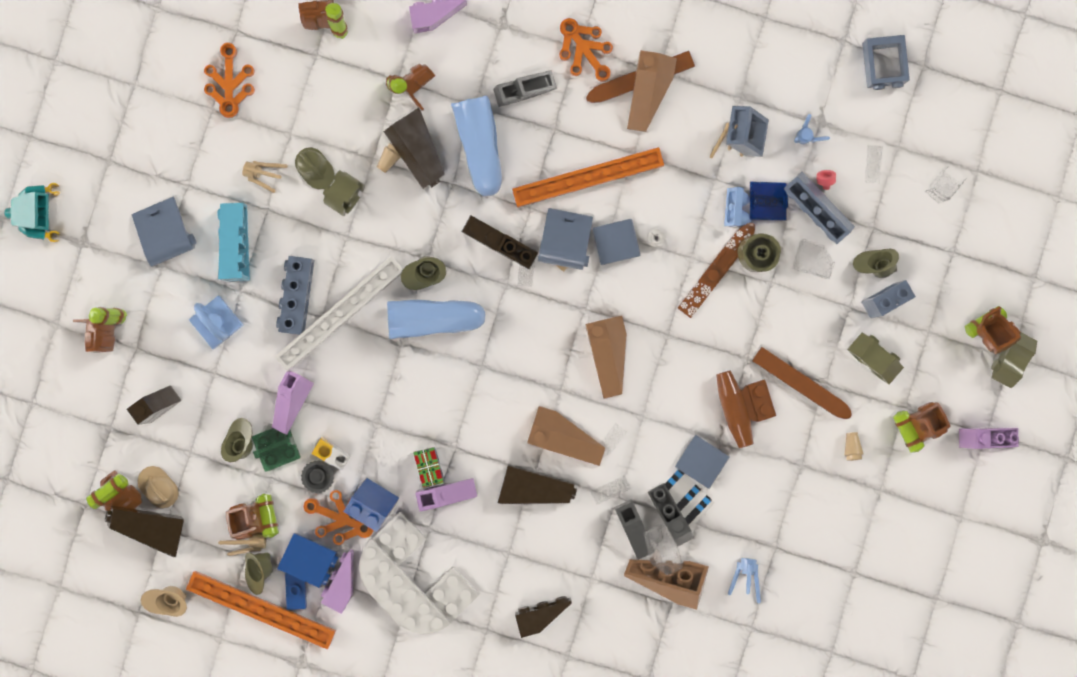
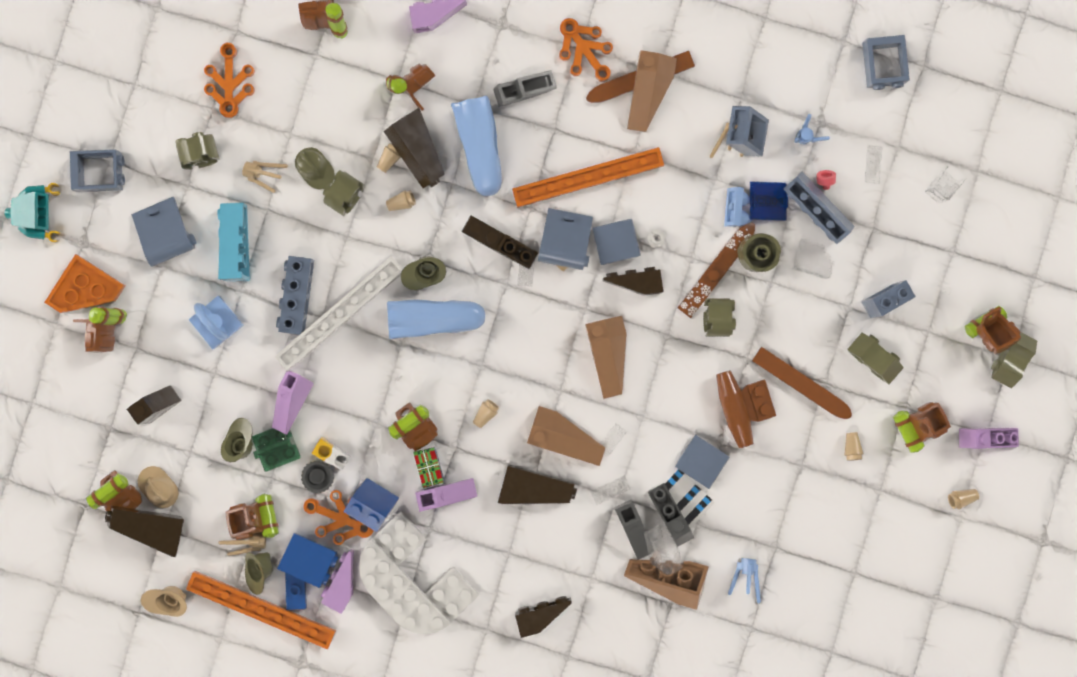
olive piece [853,248,899,278] -> none
none -> orange plate [44,254,126,313]
none -> sand blue window [69,149,125,192]
none -> olive brick [175,132,220,170]
none -> tan cone [386,190,416,211]
none -> dark orange piece [388,402,438,451]
none -> tan cone [473,399,499,428]
none -> dark brown slope [602,267,664,296]
none -> olive brick [703,298,736,337]
none -> tan cone [948,489,979,509]

